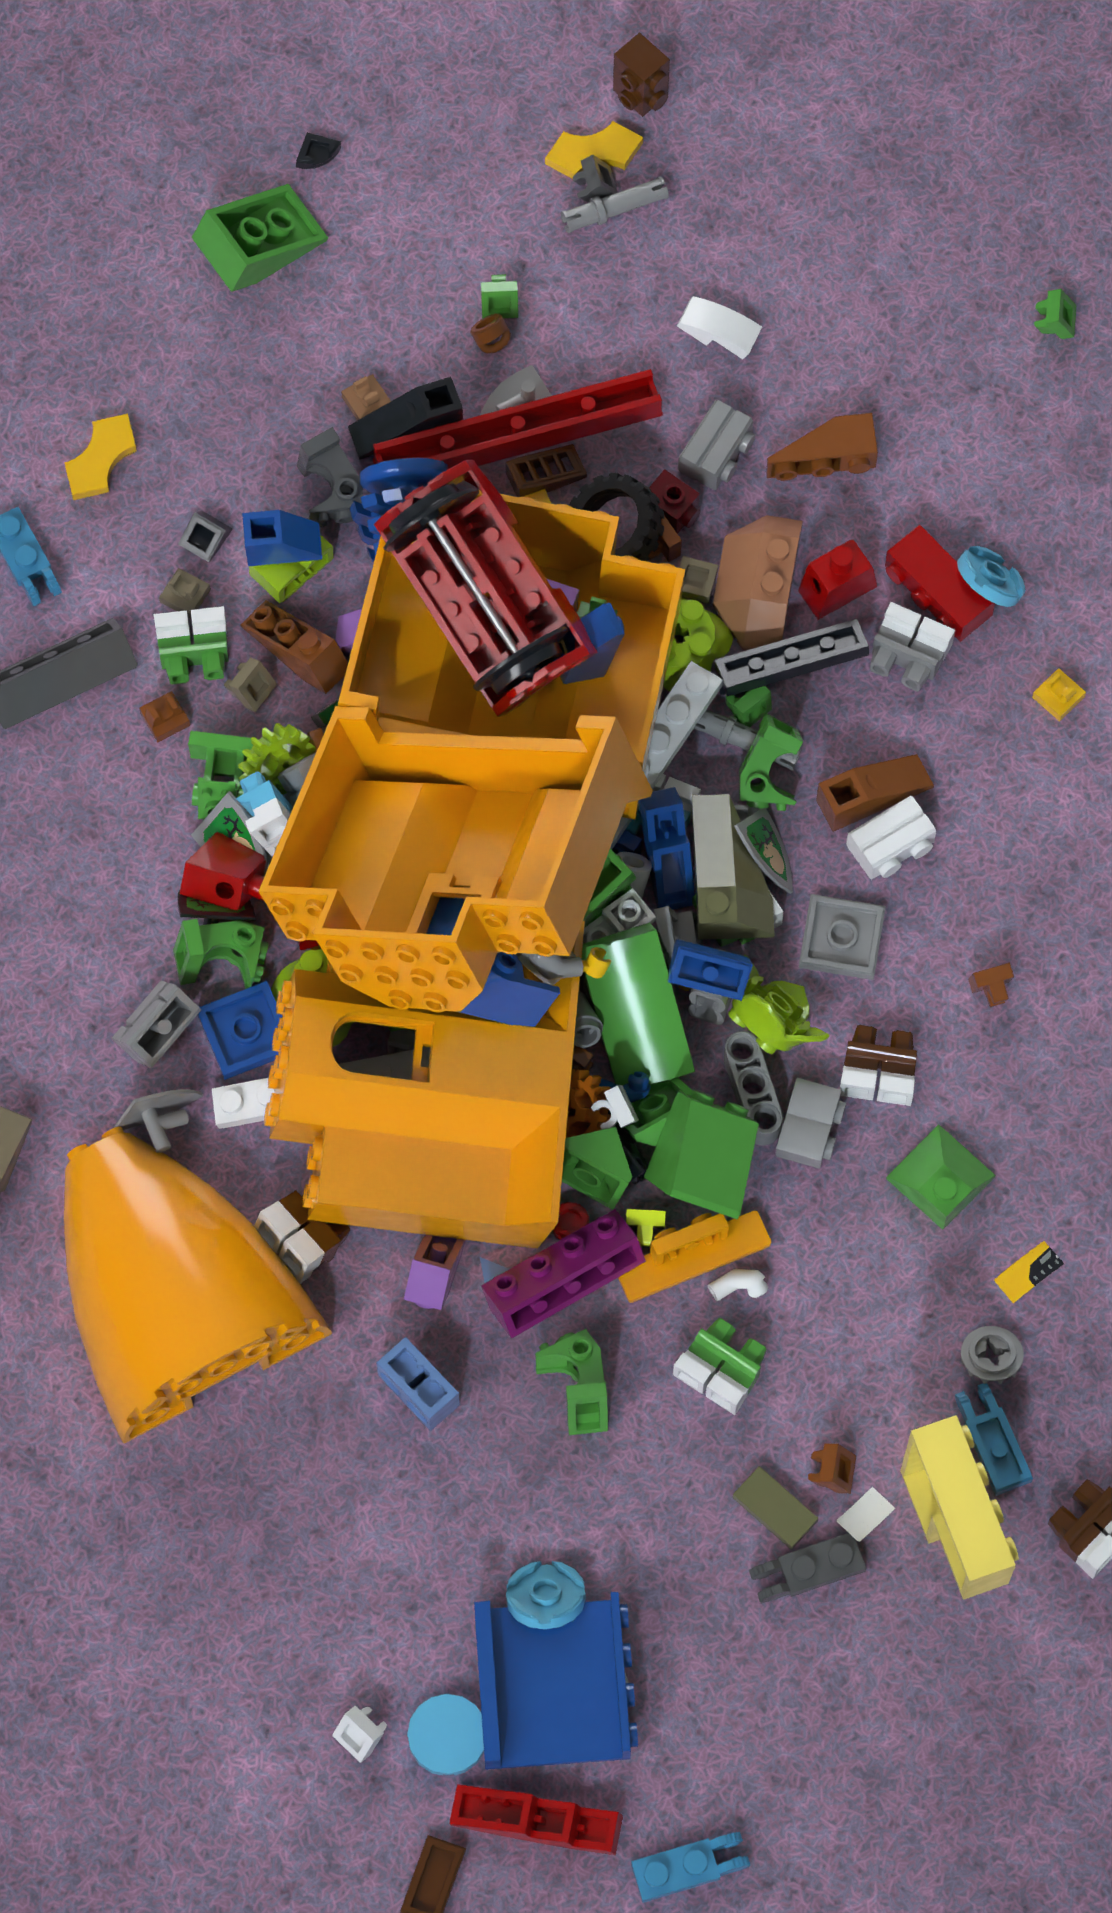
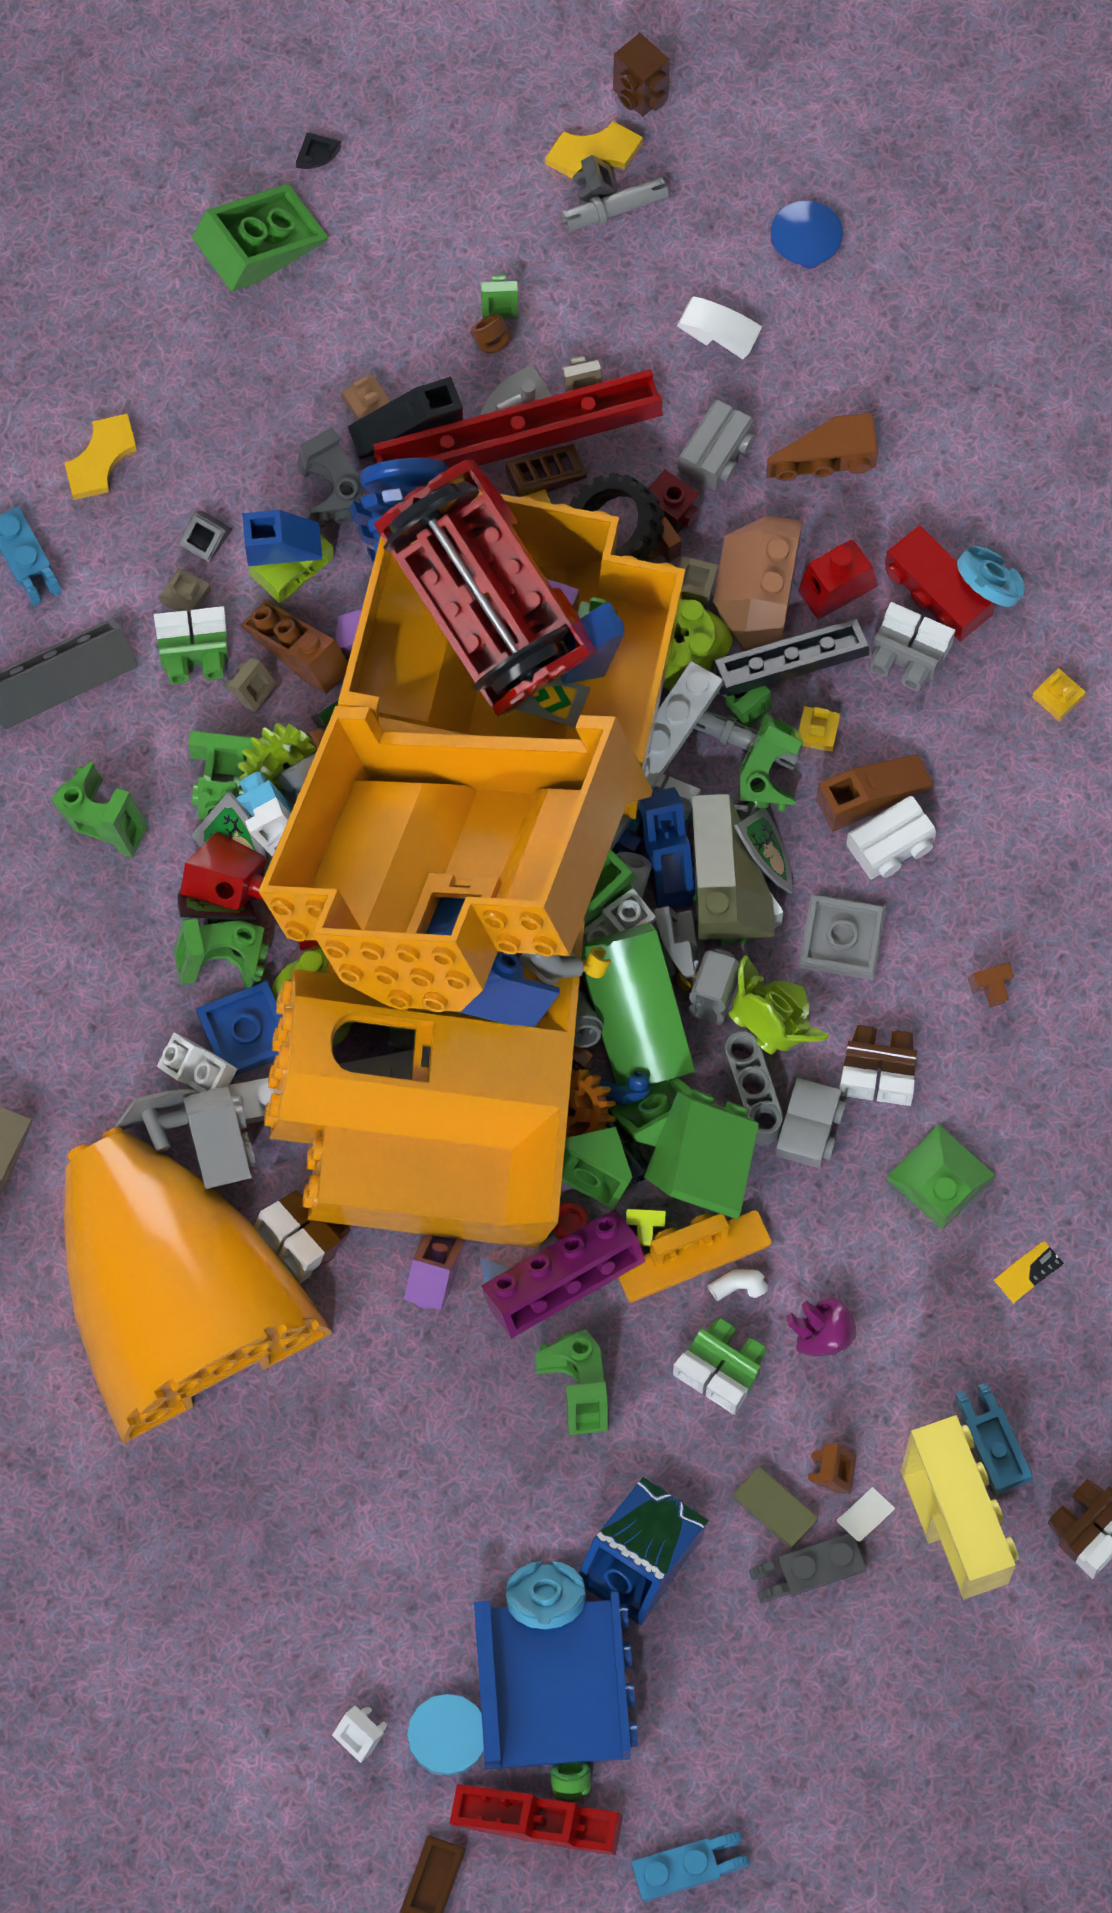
light grey brick [112,981,201,1068] -> none
dark orange tile [139,691,190,743] -> none
medium blue brick [376,1337,460,1431] -> none
white tile [591,1085,639,1129] -> none
blue slope [667,939,753,1001] -> none
light grey gear [961,1326,1024,1385] -> none
bright green tile [1034,289,1077,339] -> none
none -> bright green tile [51,762,149,858]
none -> white slope [157,1033,237,1092]
none -> light grey brick [183,1086,256,1189]
none -> sticker [514,678,590,728]
none -> bright green tile [550,1763,591,1801]
none -> dark tan tile [562,355,603,392]
none -> slope [579,1477,709,1625]
none -> blue dish [771,201,843,269]
none -> magenta piece [786,1297,856,1356]
none -> yellow tile [799,706,841,752]

